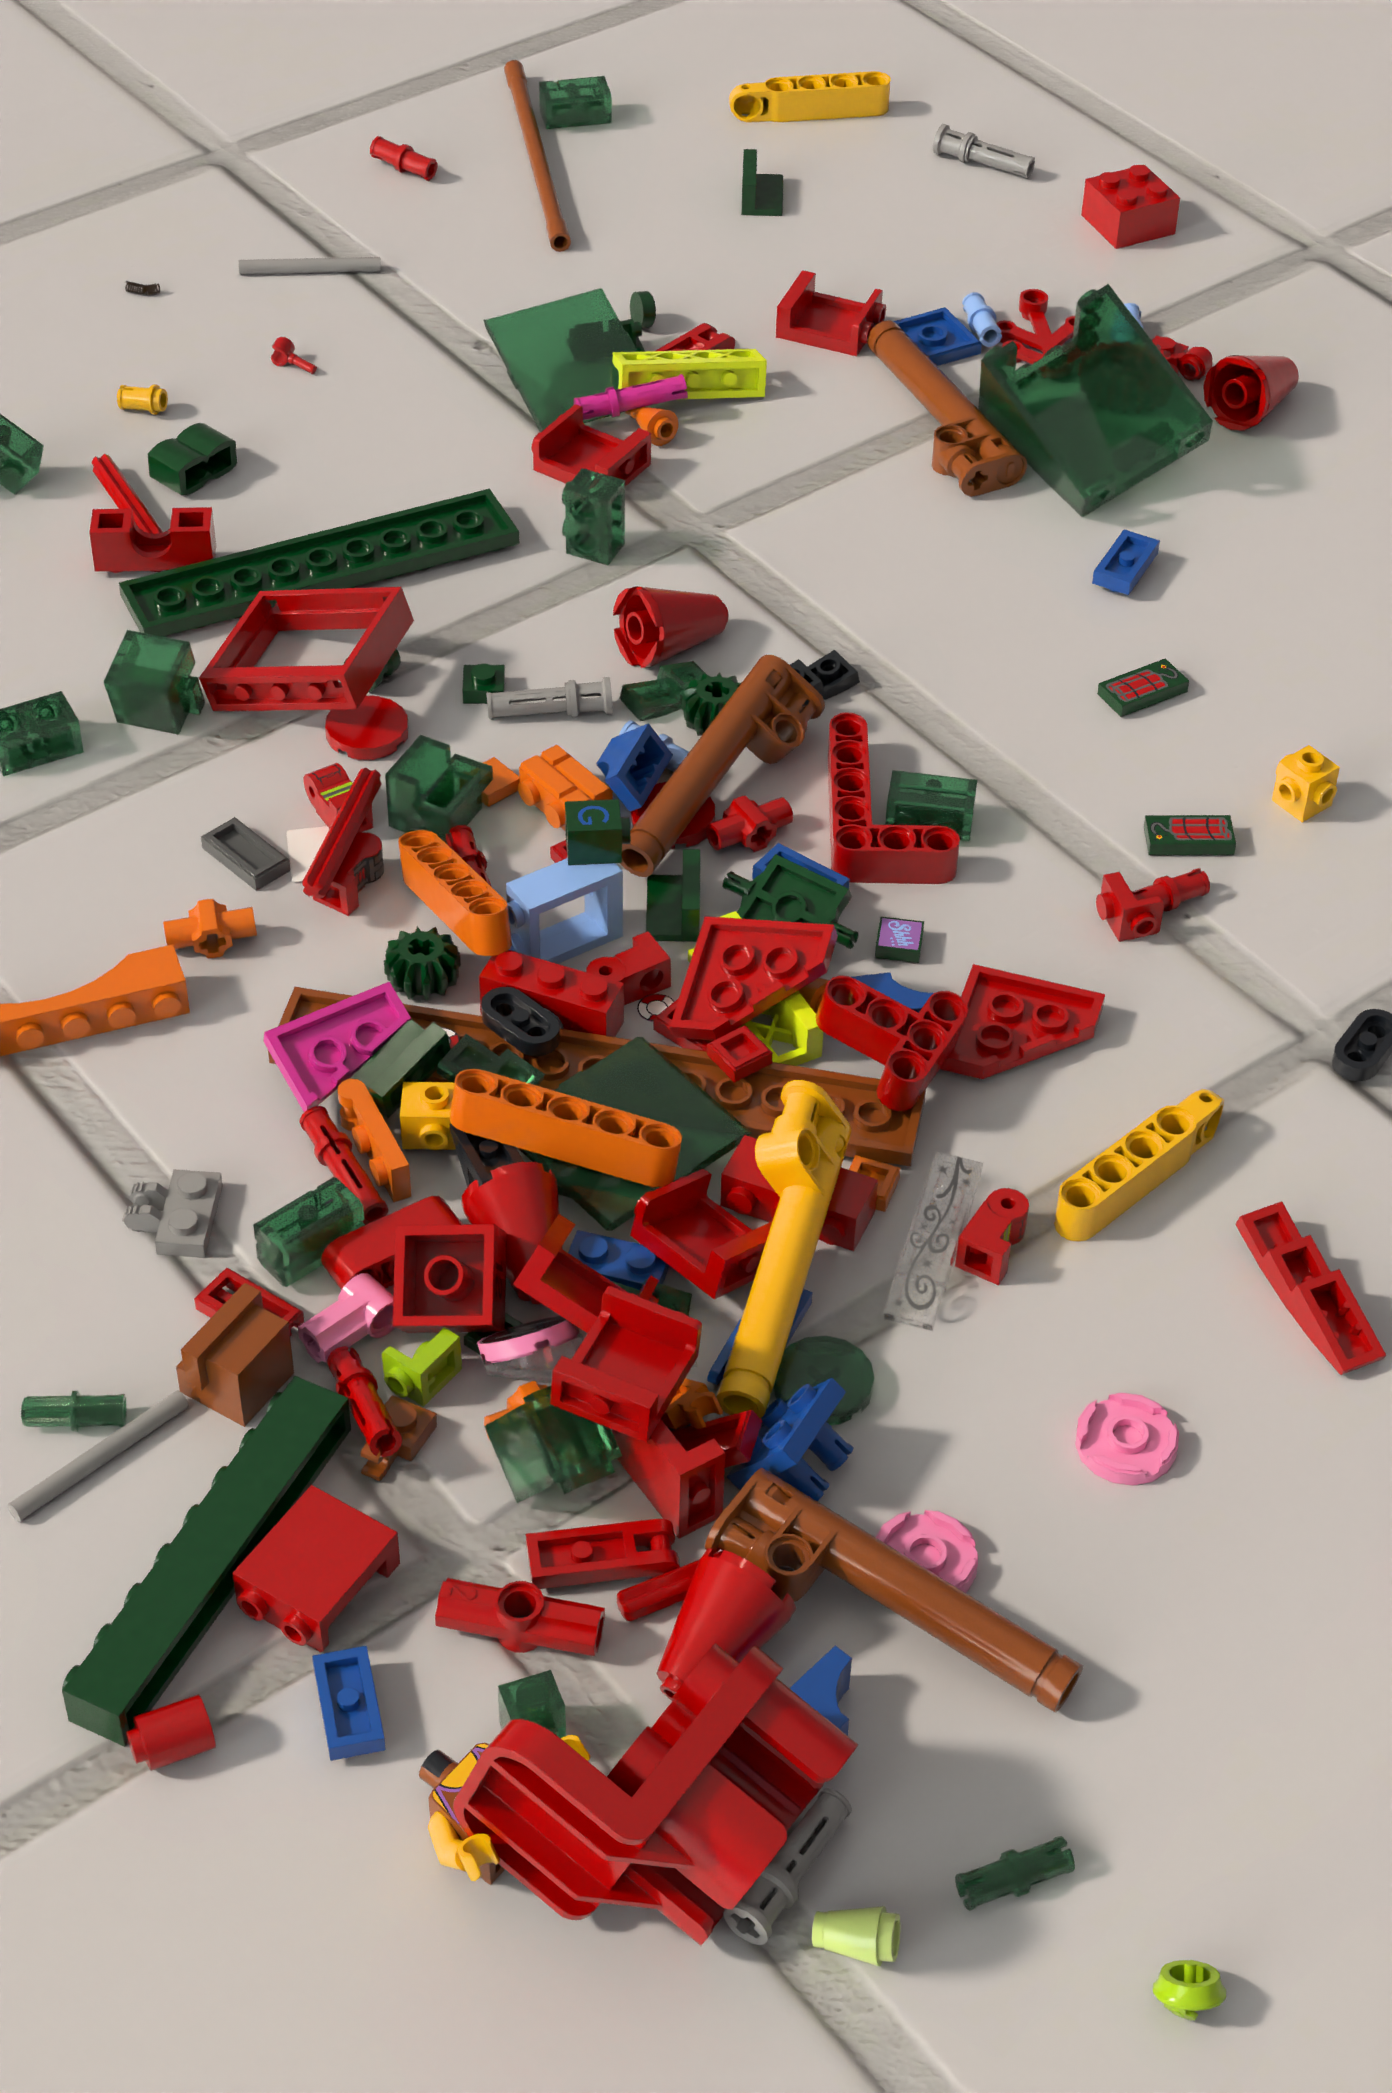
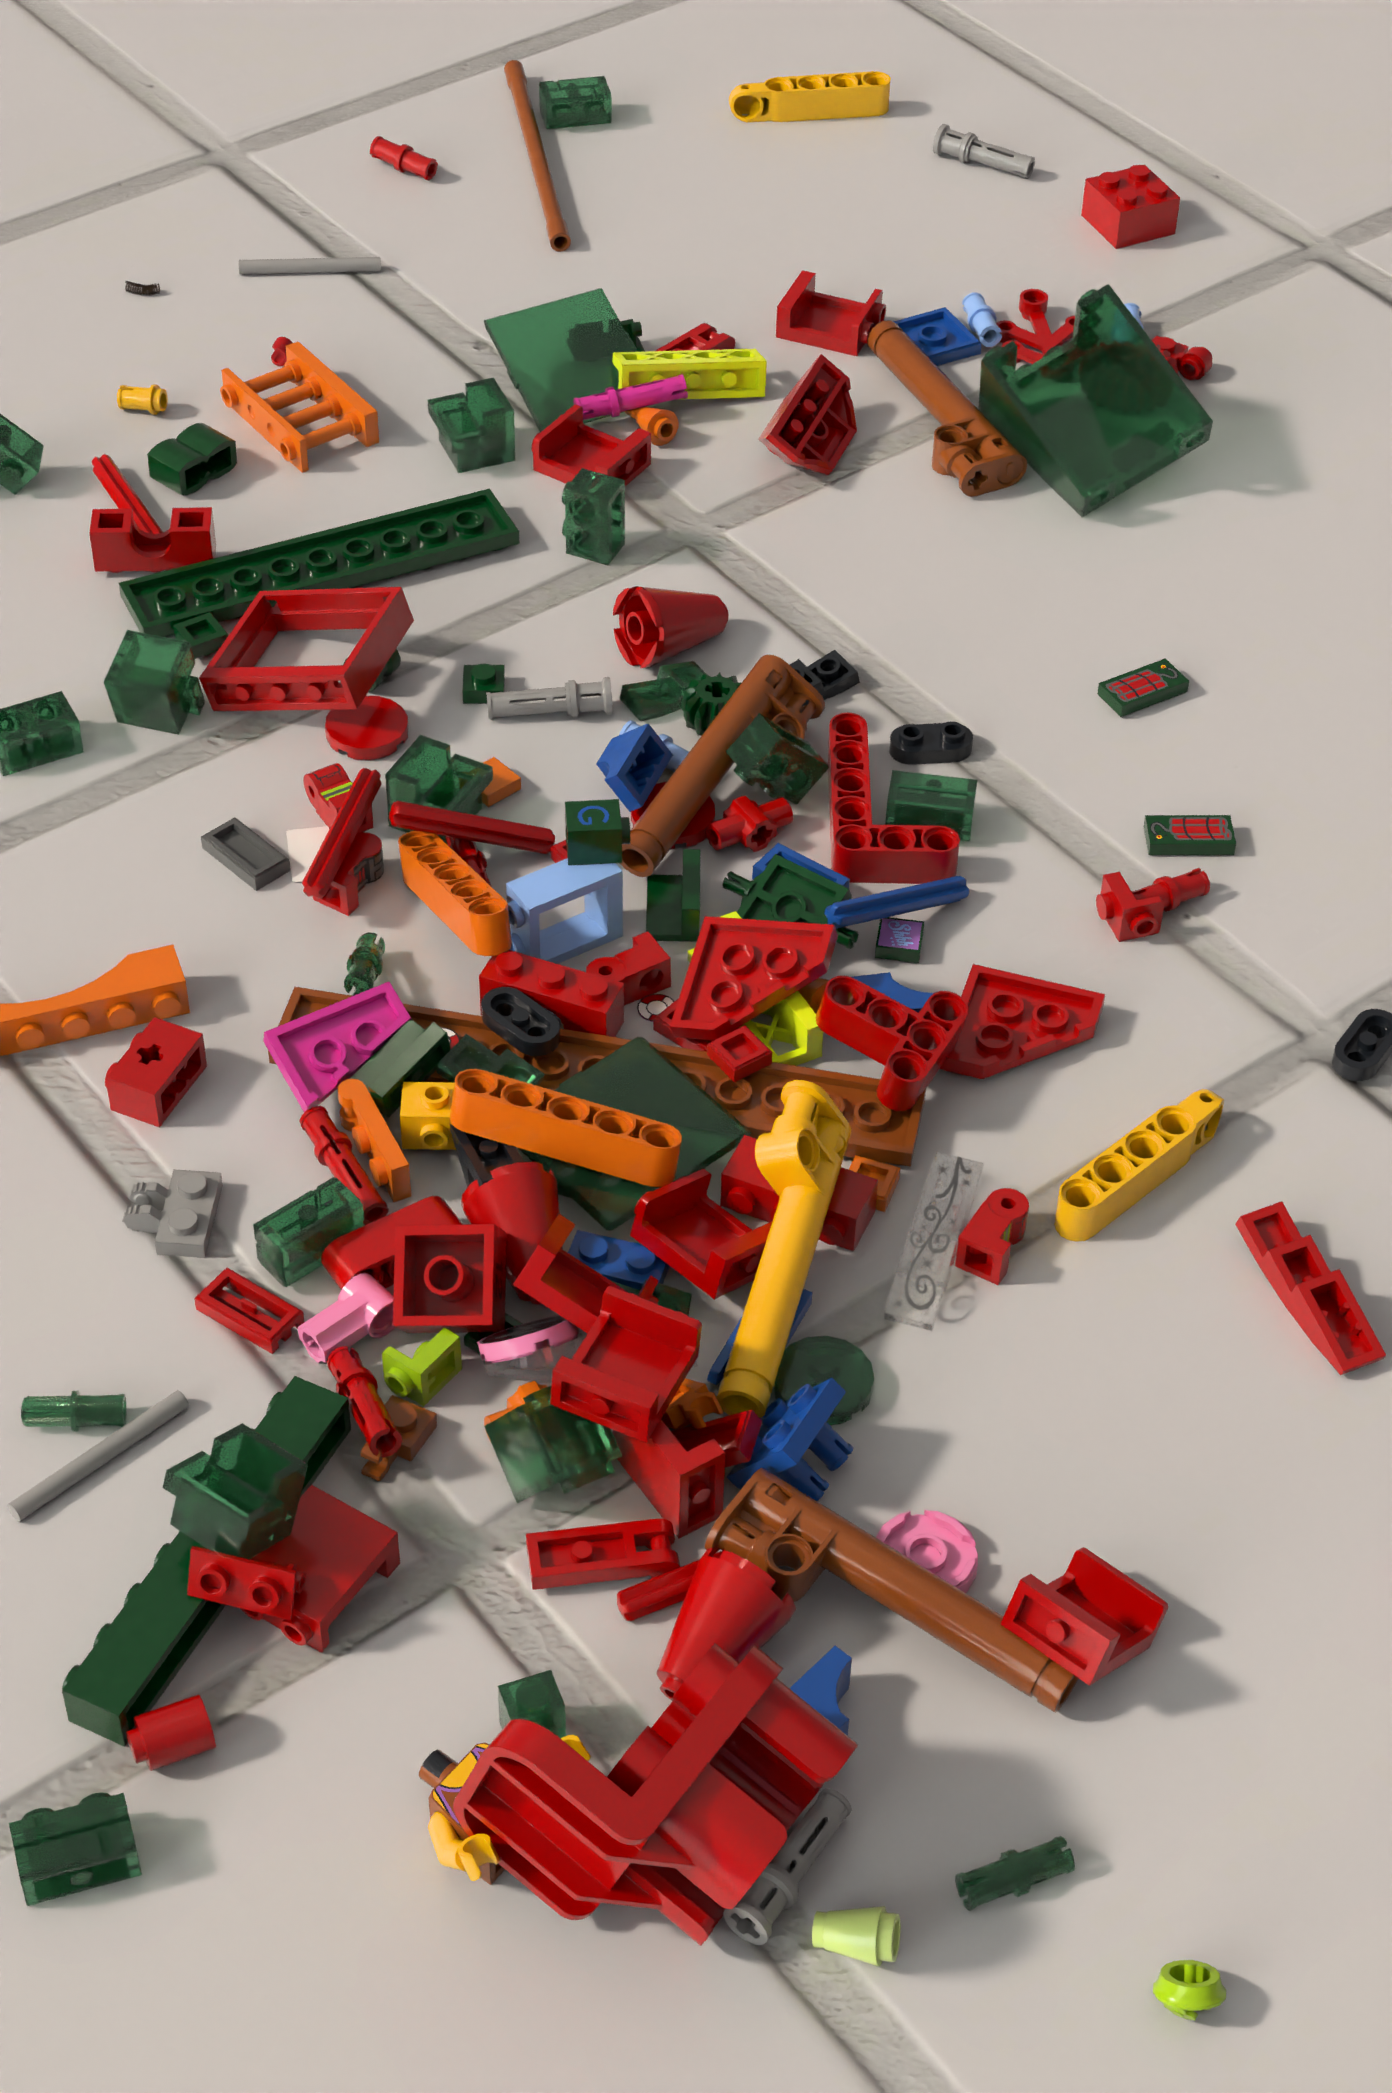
orange axle [163,899,257,959] -> none
dark orange plate [176,1283,294,1427] -> none
blue plate [312,1646,386,1761] -> none
dark green gear [384,926,461,1001] -> none
red piece [435,1578,605,1656] -> none
orange brick [518,744,613,831] -> none
dark green tile [630,291,656,328] -> none
dark green panel [741,149,783,216] -> none
bright pink tile [1075,1393,1179,1486] -> none
blue plate [1092,529,1160,595] -> none
red cone [1203,355,1299,431] -> none
yellow brick [1272,745,1340,822] -> none
none -> clear green brick [9,1793,142,1906]
none -> red brick [105,1017,207,1128]
none -> clear green plate [162,1423,308,1559]
none -> dark green plate [173,612,228,660]
none -> red hinge [187,1545,306,1621]
none -> orange fence [220,341,379,473]
none -> clear green pin [344,932,385,996]
none -> red axle [389,801,555,854]
none -> clear green plate [427,378,515,473]
none -> brick [726,713,830,805]
none -> red wedge [758,354,857,475]
none -> blue axle [824,876,970,929]
none -> black plate [889,722,973,765]
none -> red panel [1000,1547,1168,1686]

